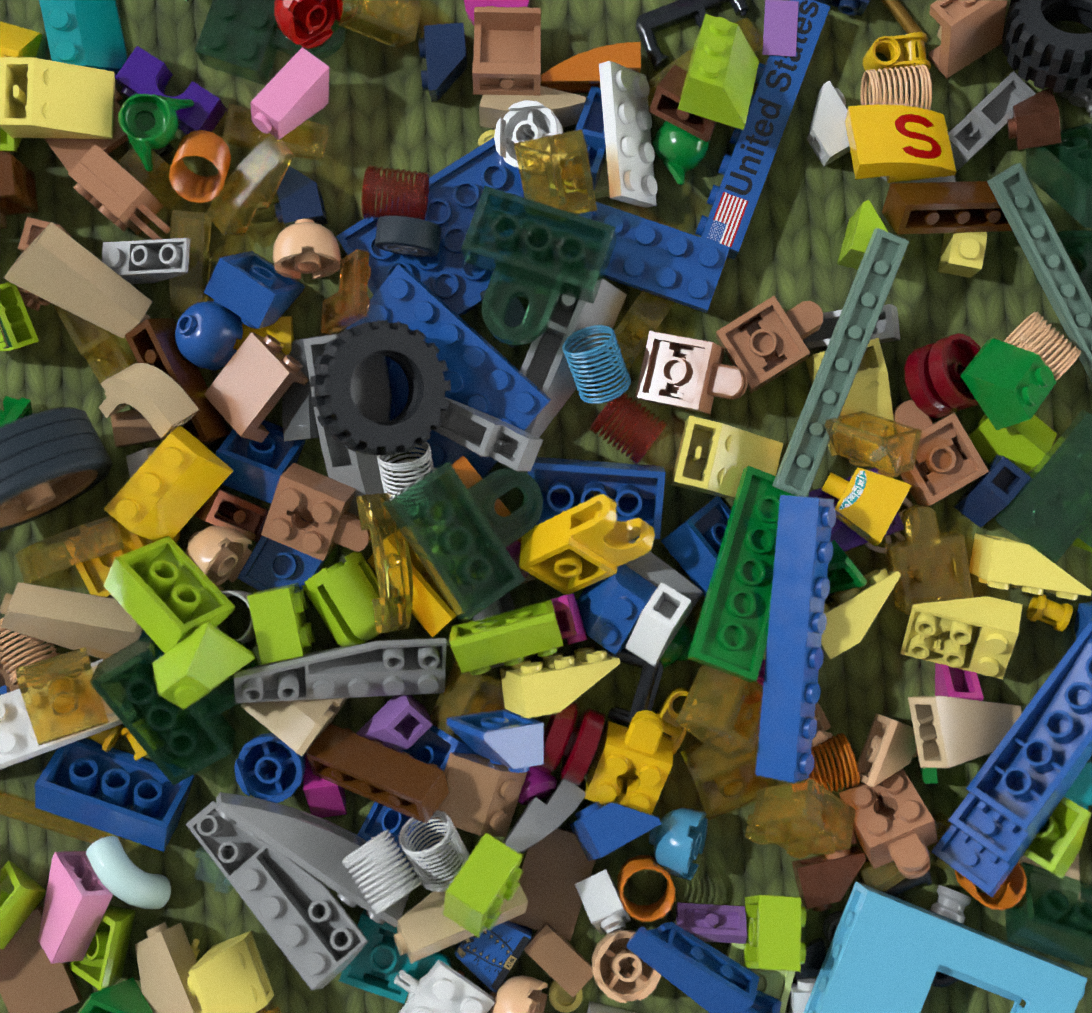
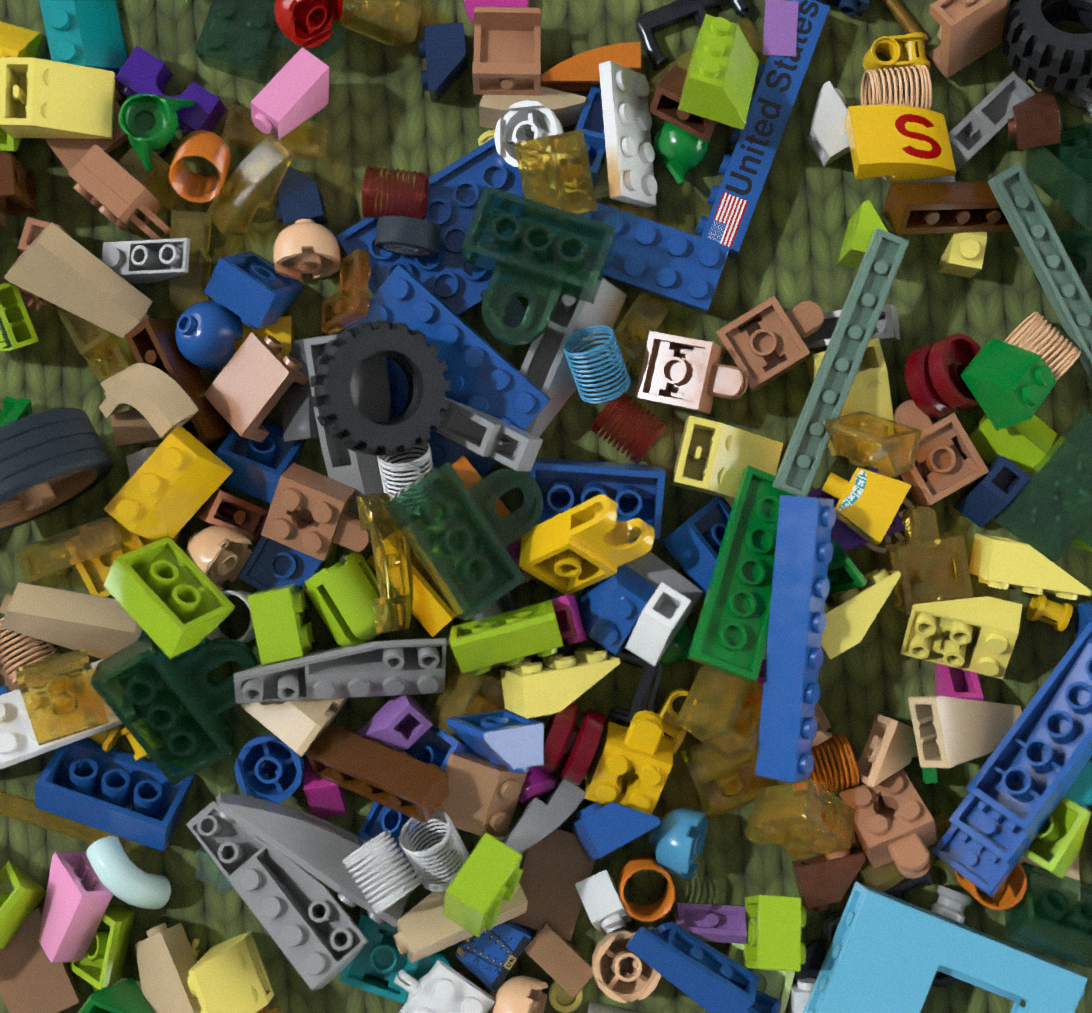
lime slope [153,622,255,709] -> none

